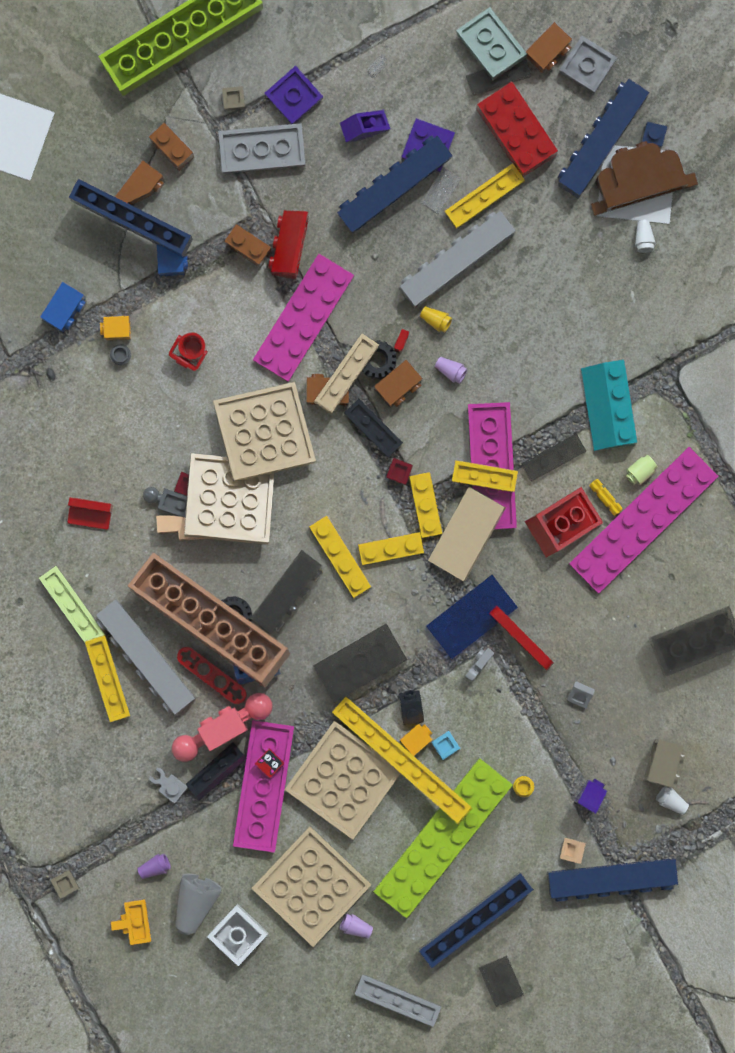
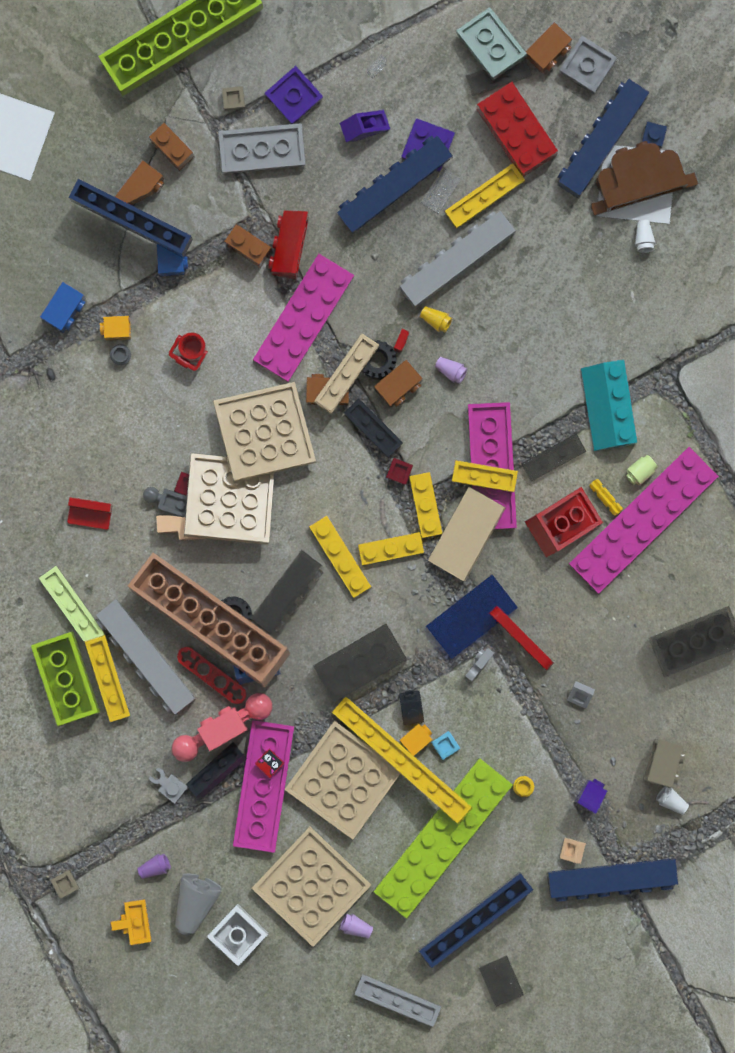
none -> lime brick [31,632,100,726]

